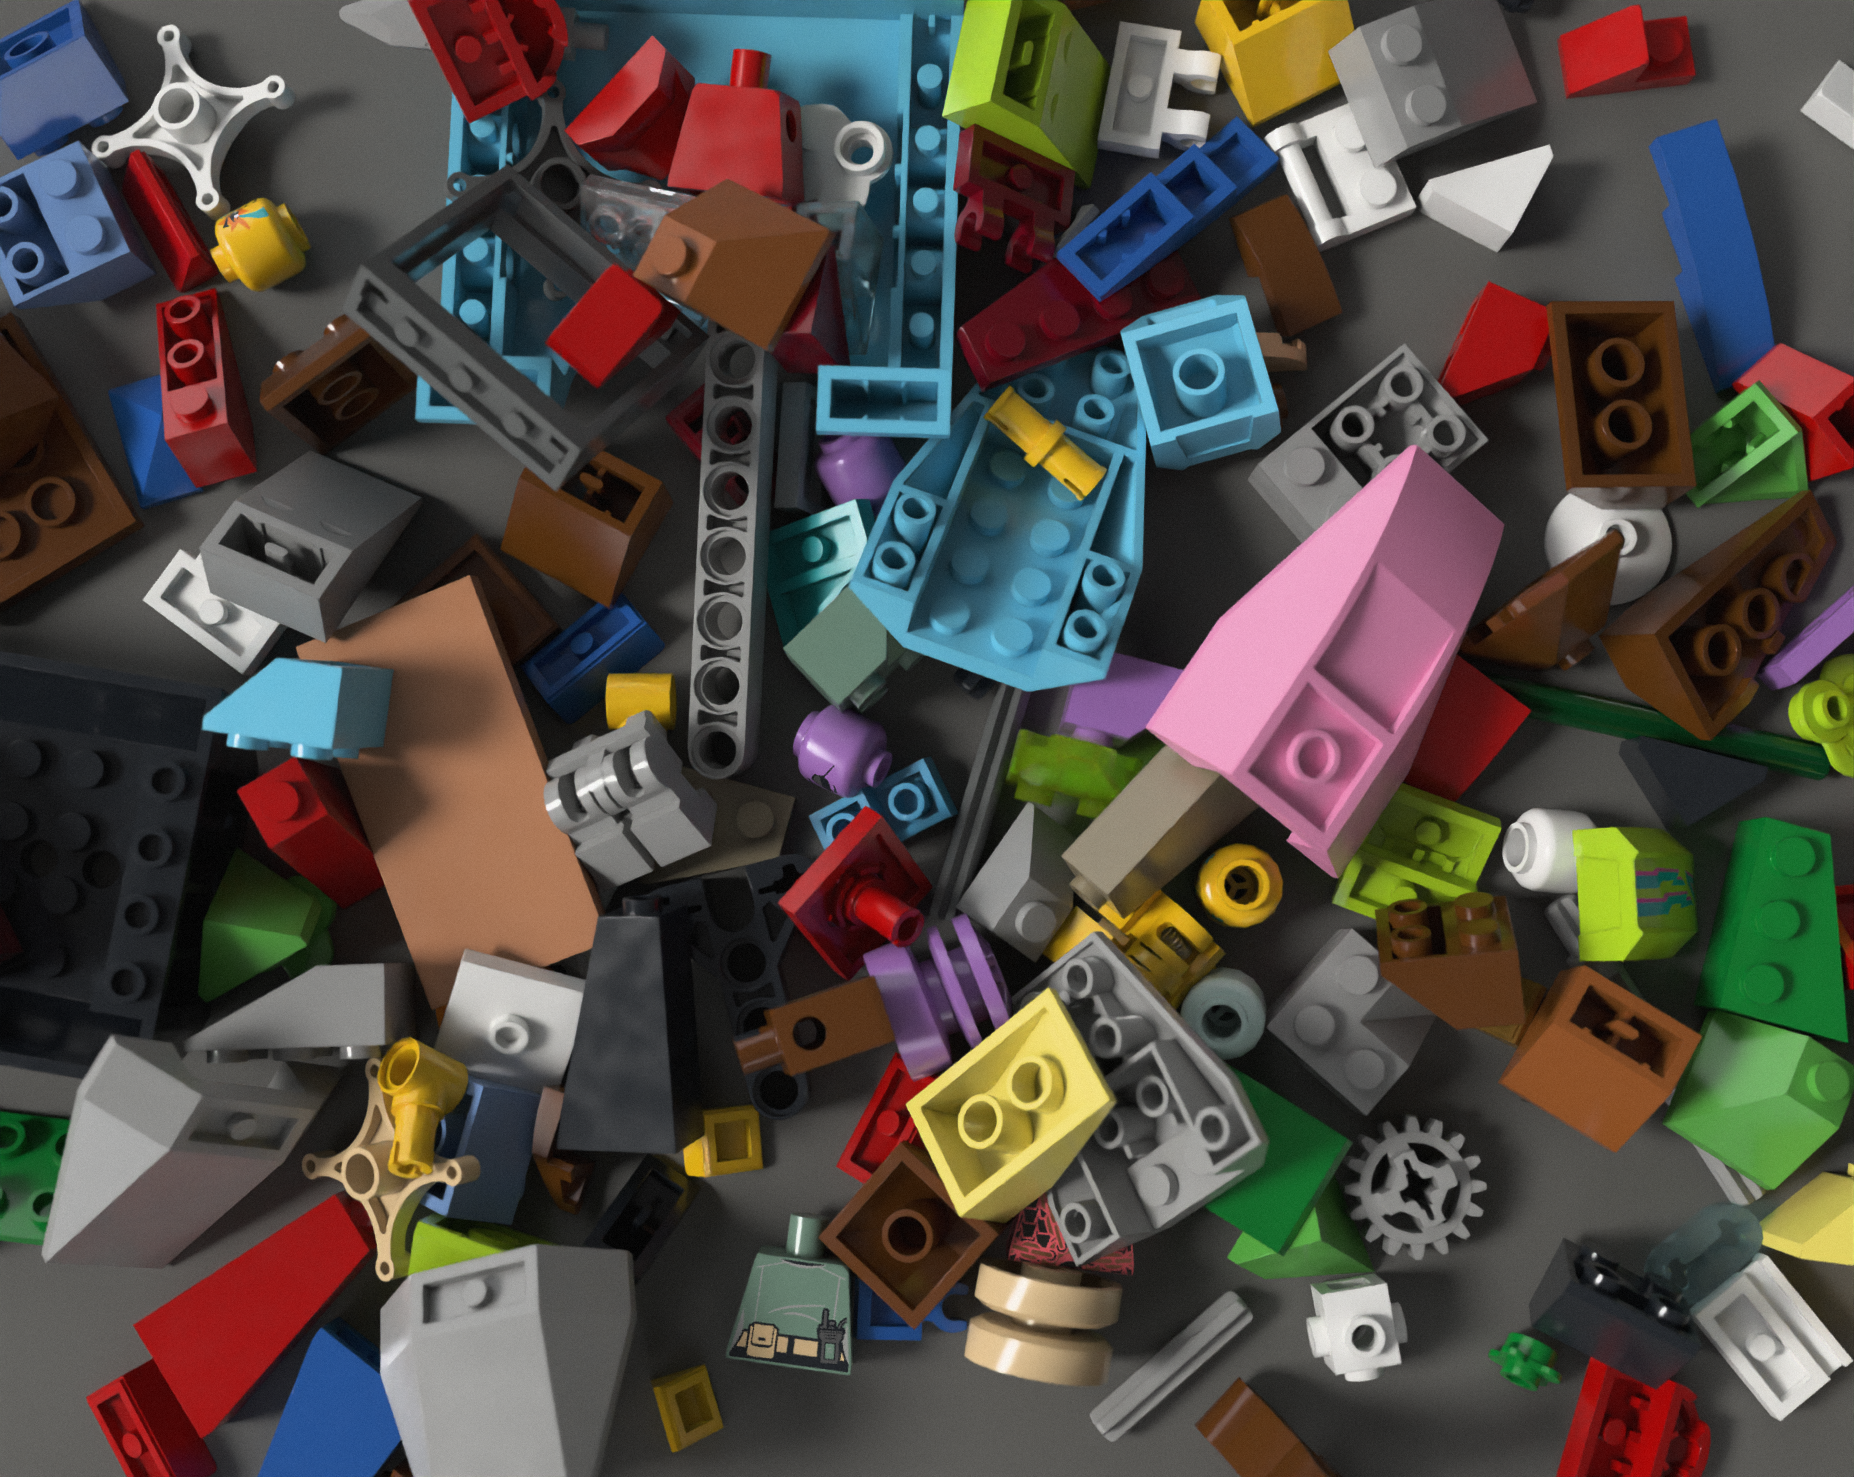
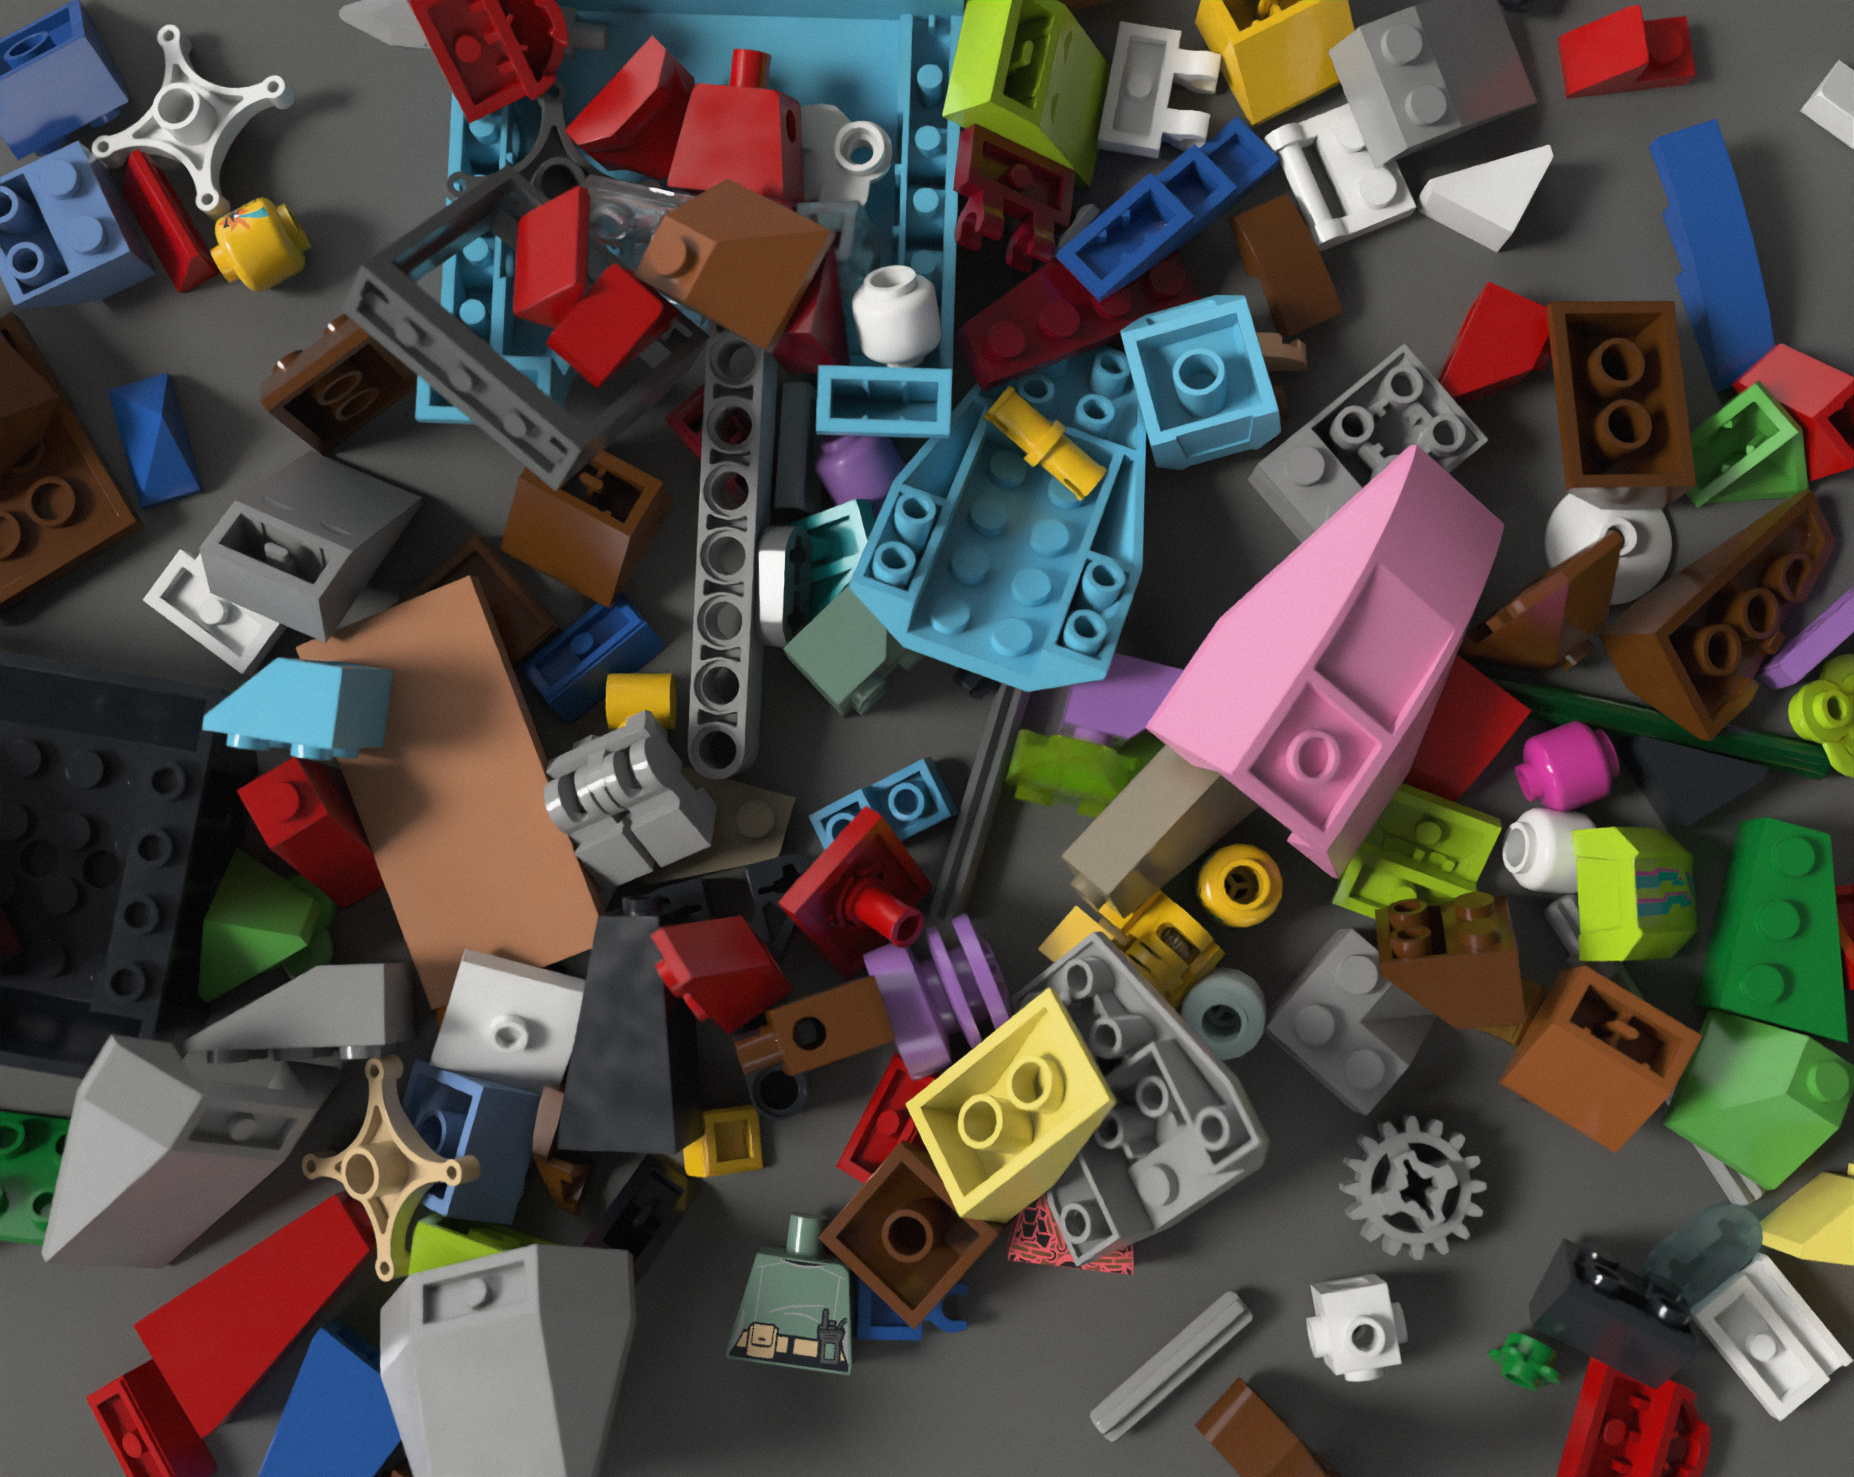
red slope [156,288,257,488] -> none
yellow pin [378,1037,468,1178] -> none
yellow slope [651,1364,724,1452] -> none
medium lavender head [793,705,892,798] -> none
light grey slope [955,802,1077,963] -> none
tan wheel [965,1257,1123,1386] -> none
green slope [1203,1060,1353,1257] -> none
bright green slope [1227,1174,1375,1280] -> none
none -> red slope [513,185,590,329]
none -> red slope [650,916,794,1035]
none -> dark grey beam [754,525,812,648]
none -> white head [852,265,942,368]
none -> dark pink head [1515,721,1620,812]

